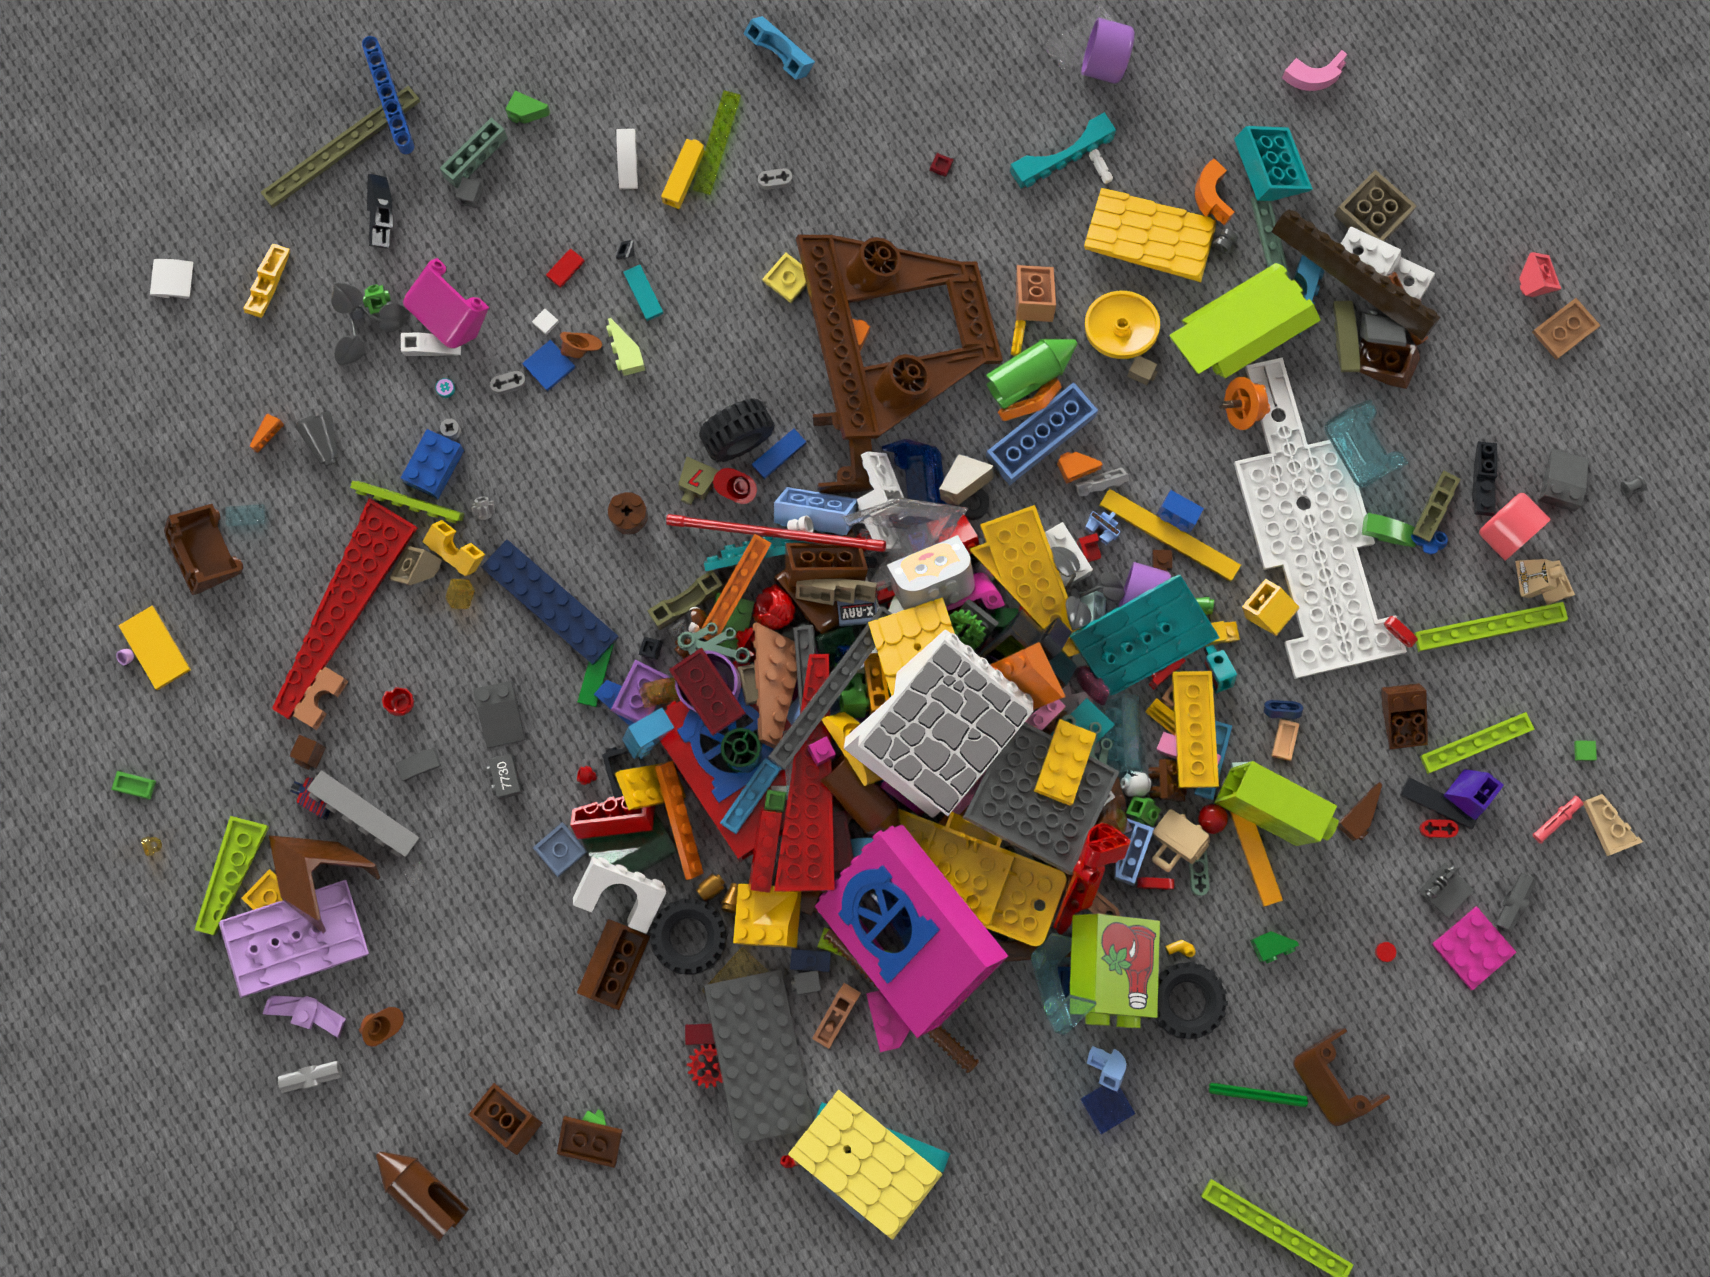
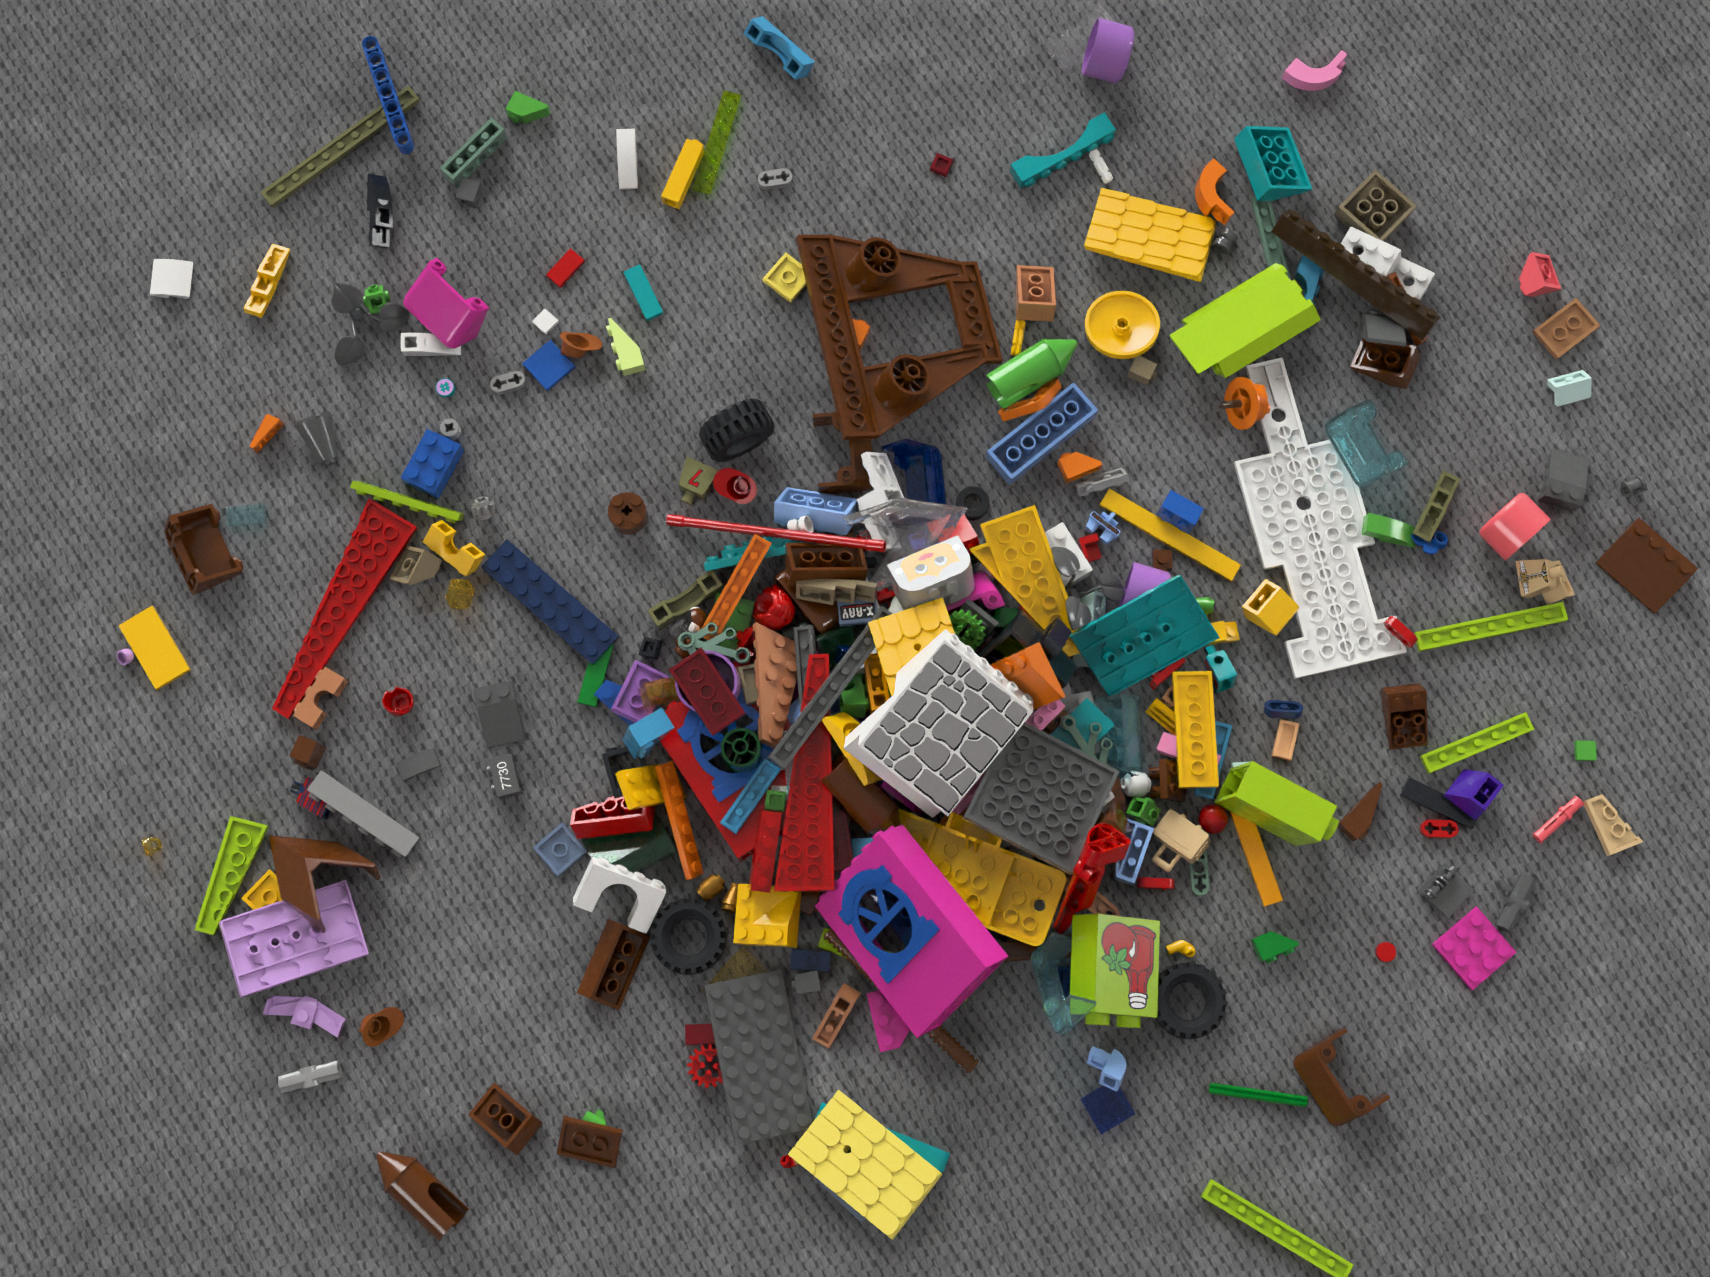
bright green tile [111,771,156,800] -> none
red plate [577,766,598,785] -> none
black slope [616,240,634,260] -> none
blue tile [752,428,806,479] -> none
dark pink brick [808,736,836,766] -> none
slope [939,454,994,505] -> none
yellow plate [1034,719,1096,806] -> none
clear pink slope [1077,665,1109,705] -> none
olive slope [1333,301,1360,372] -> none
black slope [1472,441,1497,517] -> none
none -> light aqua panel [1547,370,1591,407]
none -> reddish brown slope [1596,518,1698,614]

